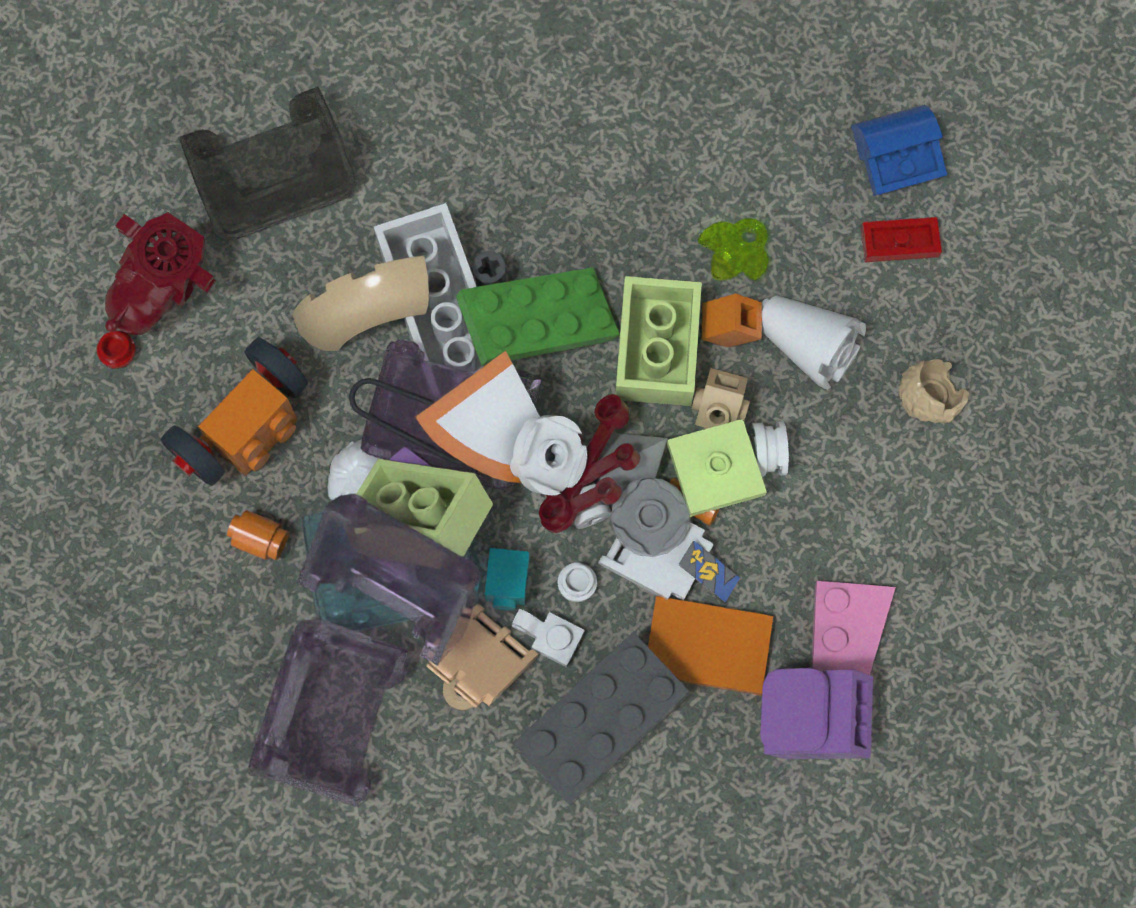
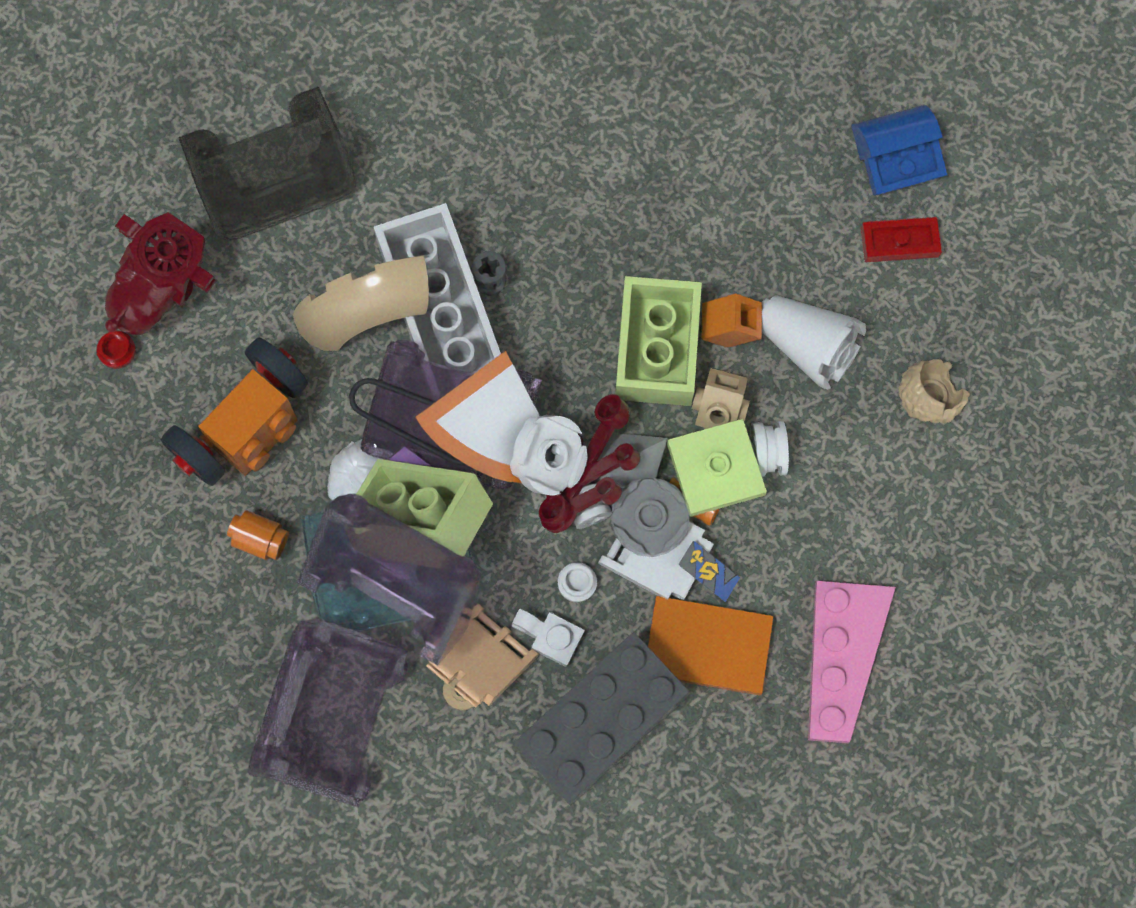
bright green plate [456,267,619,366] -> none
teal brick [485,548,530,611] -> none
clear neon green plate [697,218,769,282] -> none
medium lavender brick [760,668,873,759] -> none

